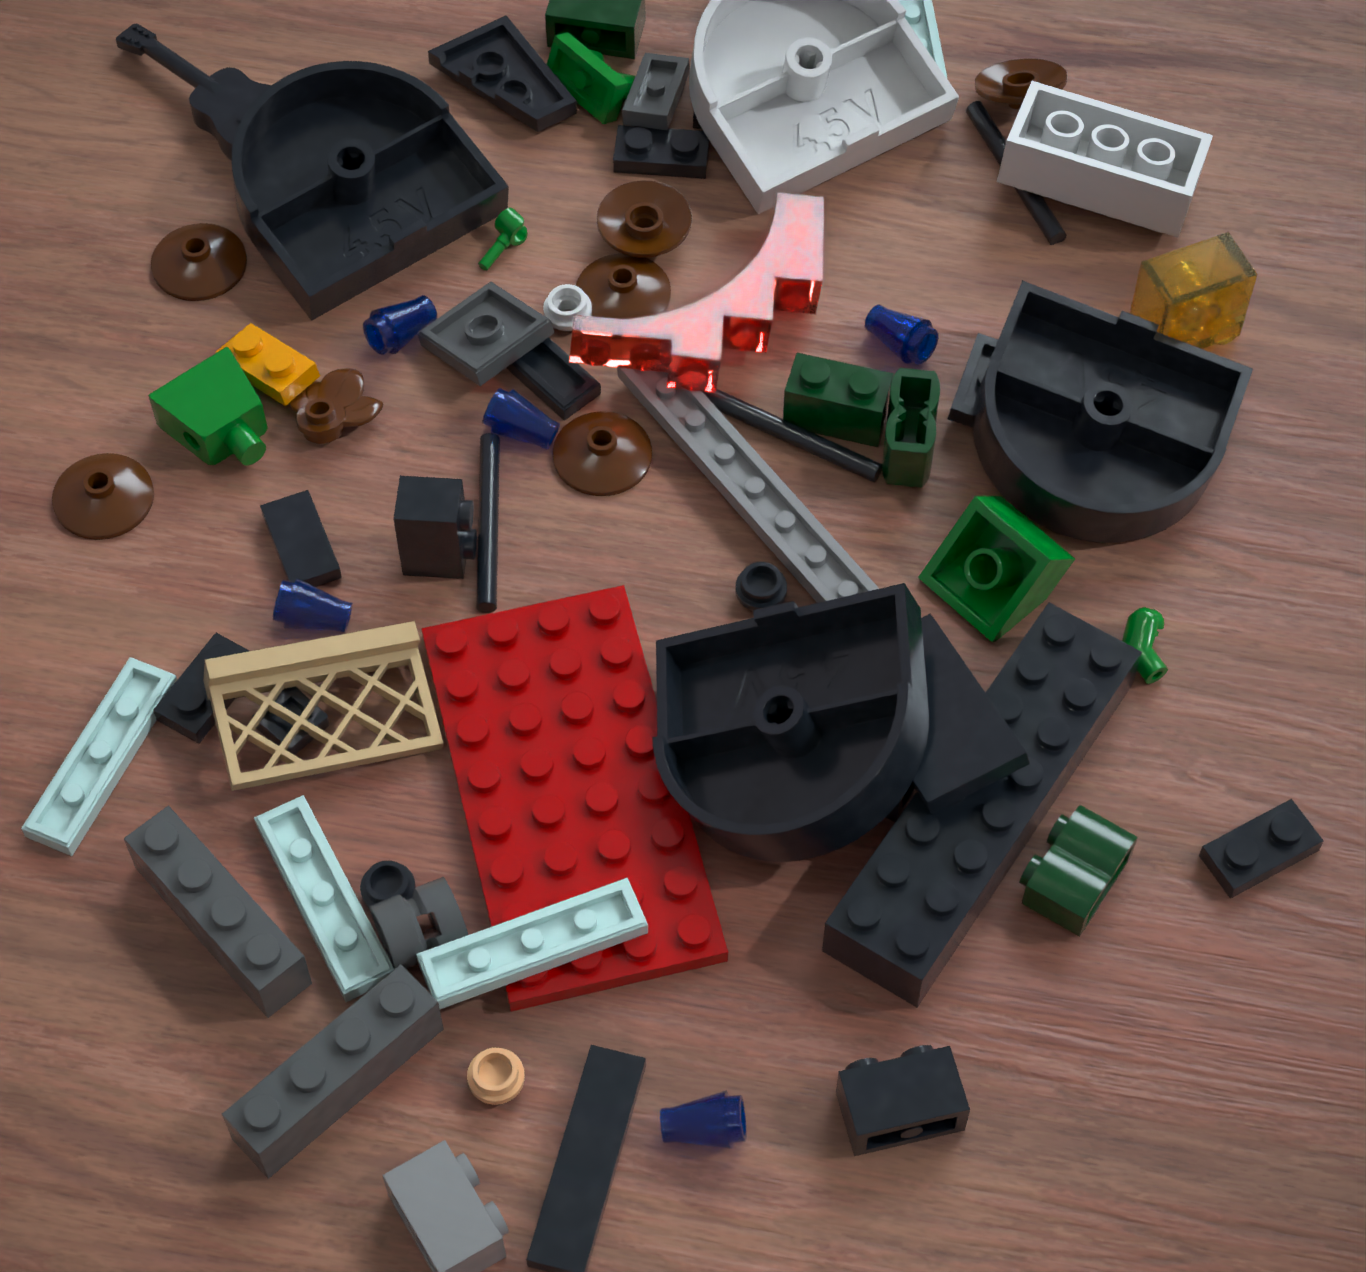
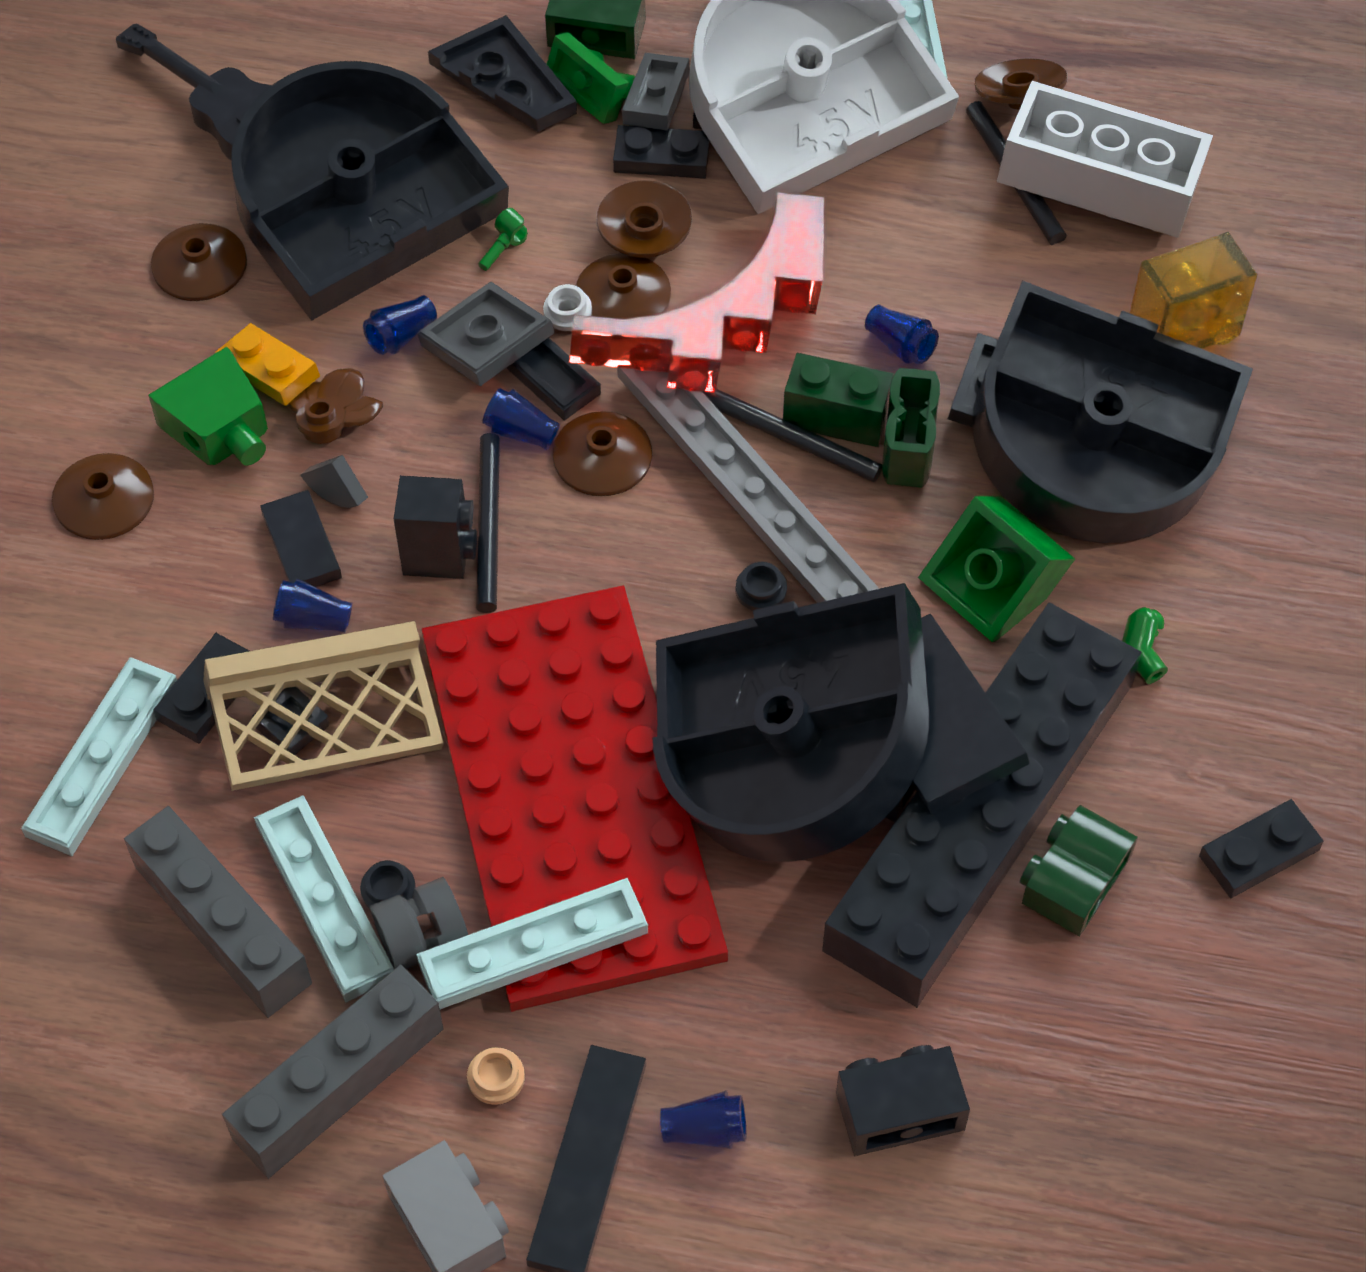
none -> dark grey tile [300,455,368,508]

